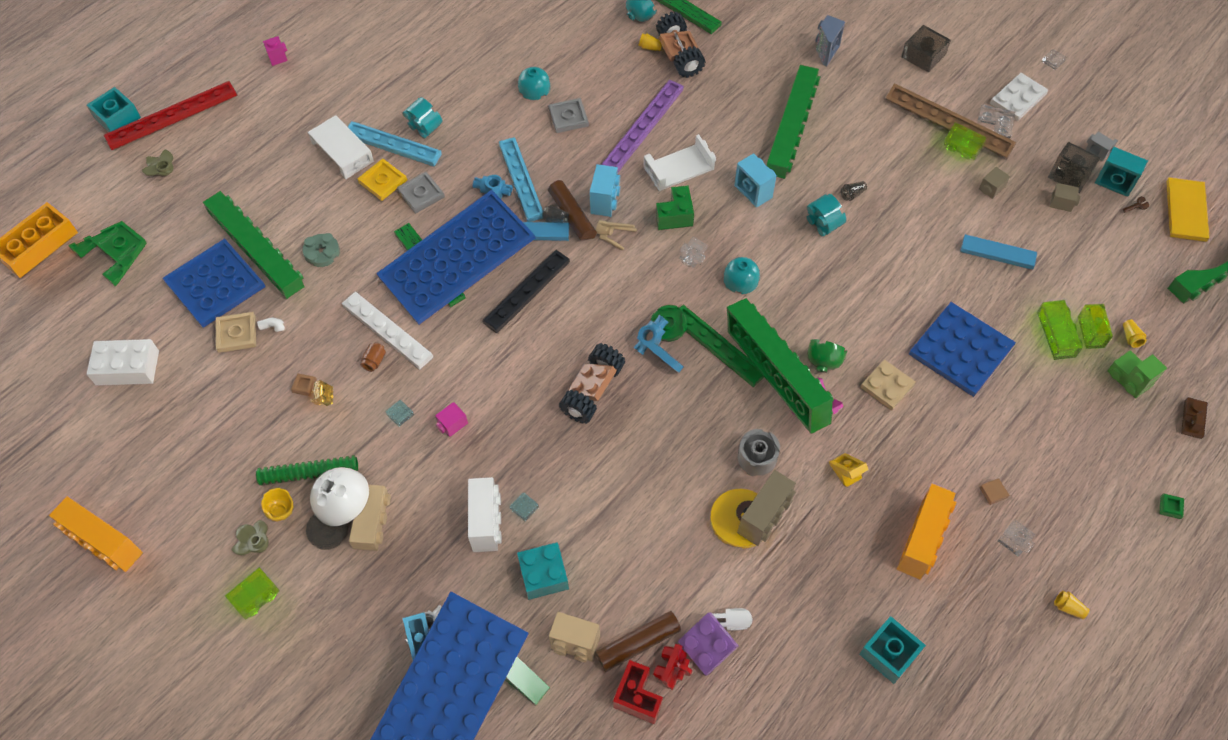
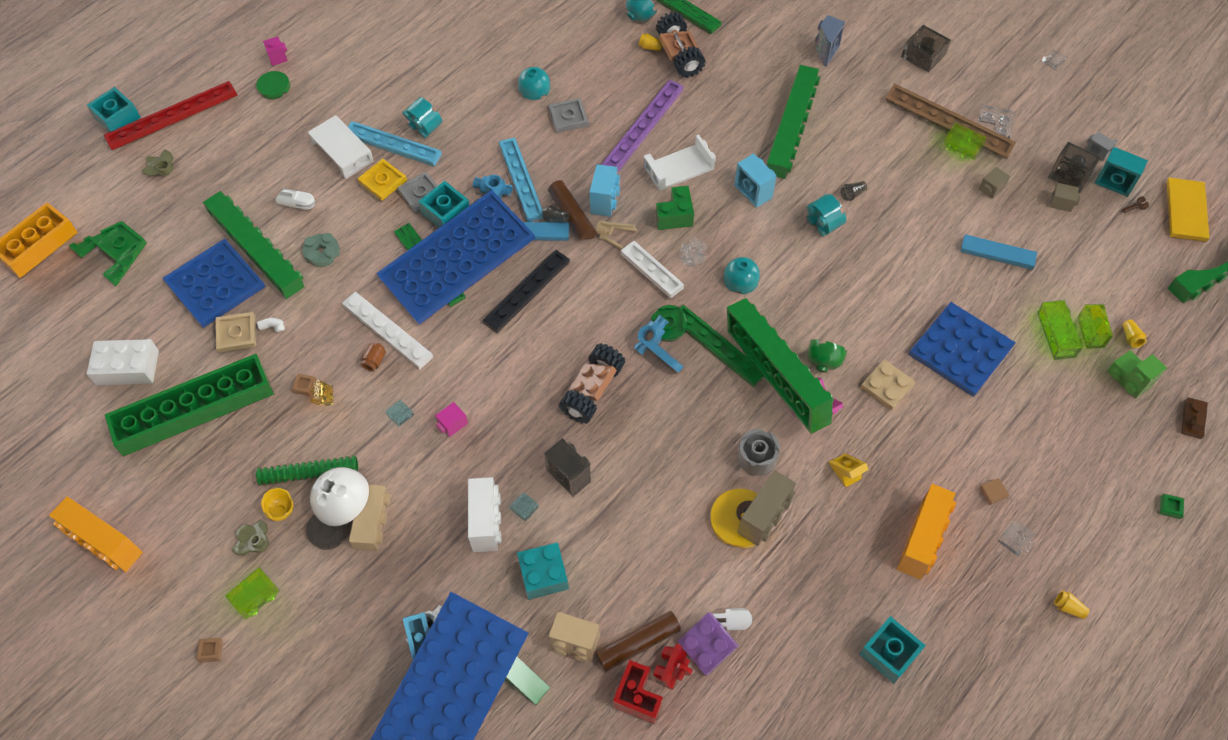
white plate [990,73,1048,121] -> none
none -> green brick [104,353,275,457]
none -> medium nougat tile [196,638,223,662]
none -> green tile [256,71,290,99]
none -> white arm [276,188,315,210]
none -> teal brick [418,181,470,228]
none -> clear smoke brick [544,438,591,497]
none -> white plate [621,241,684,299]

